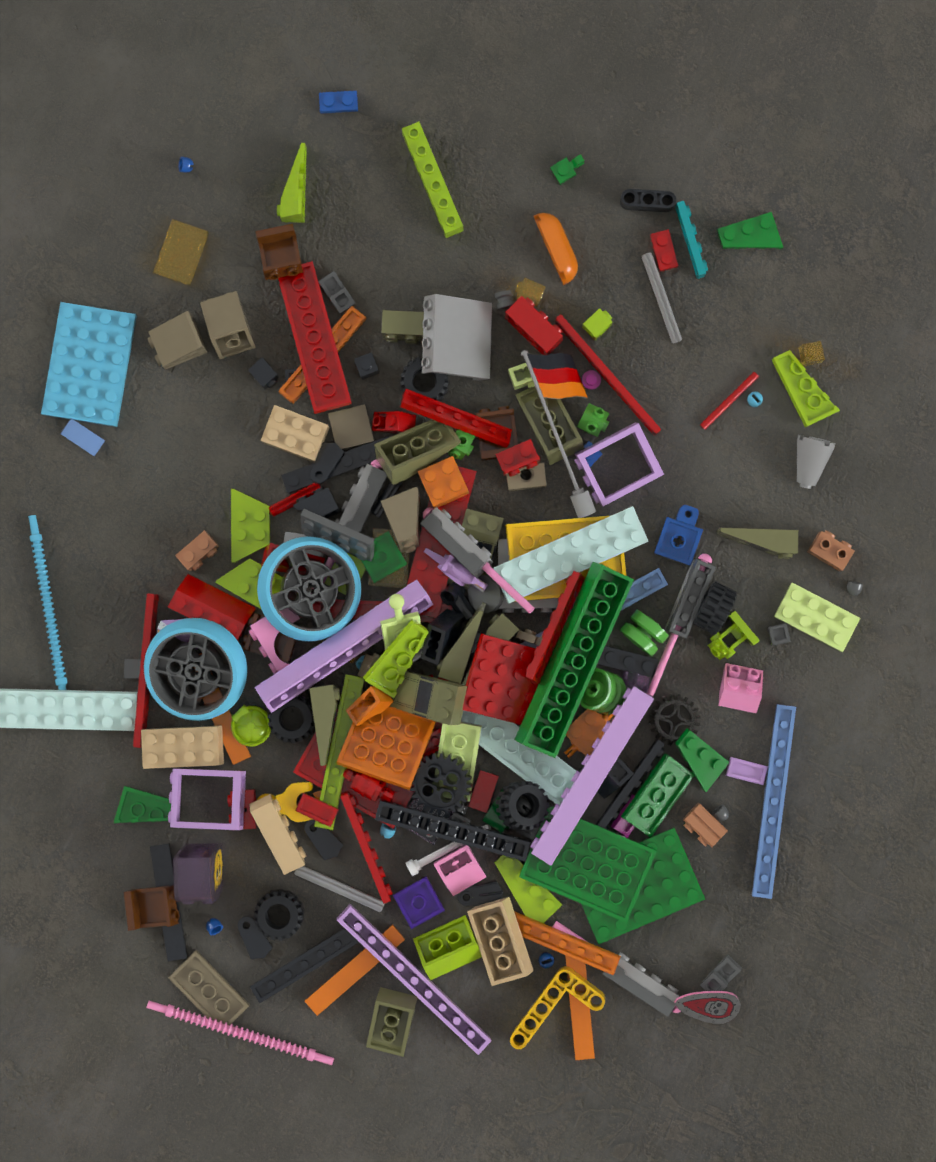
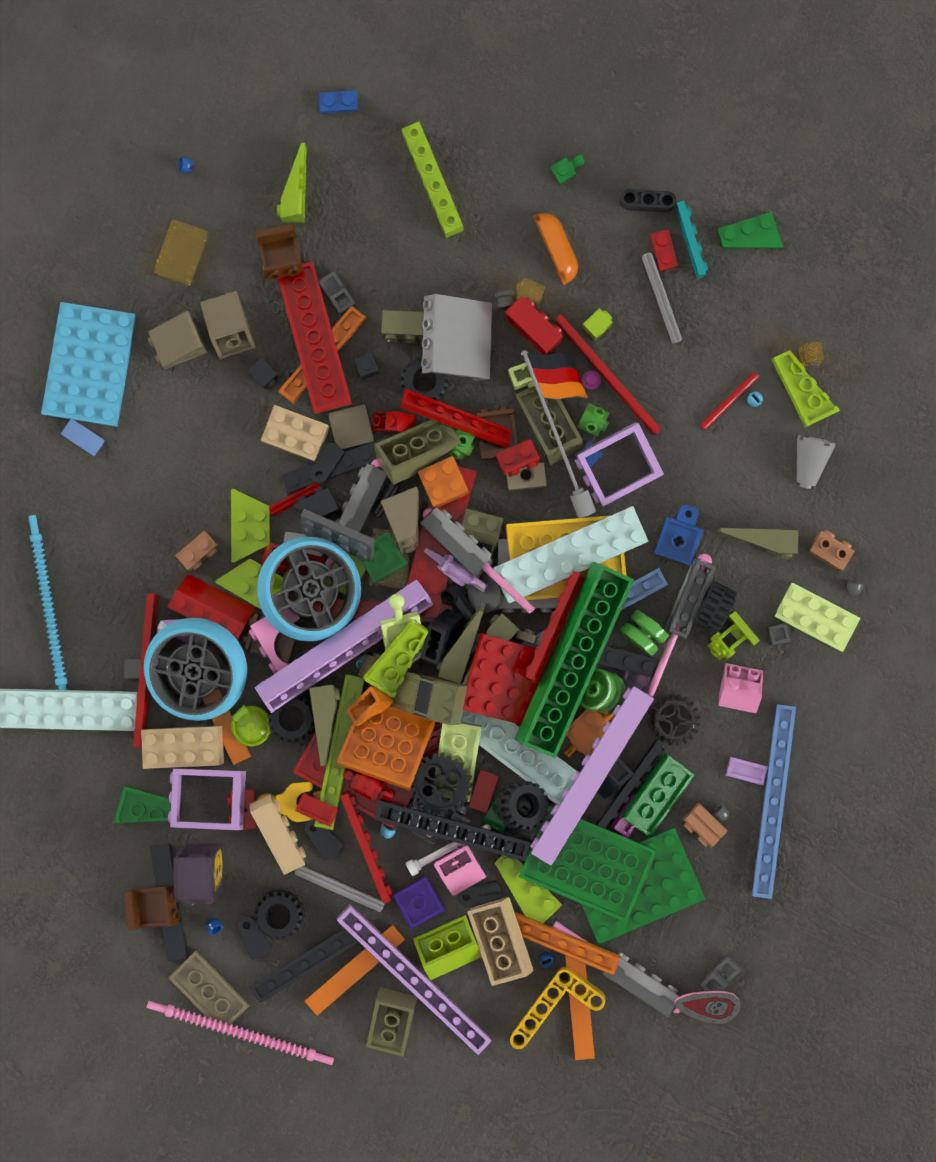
green wing [675,728,729,792] -> none

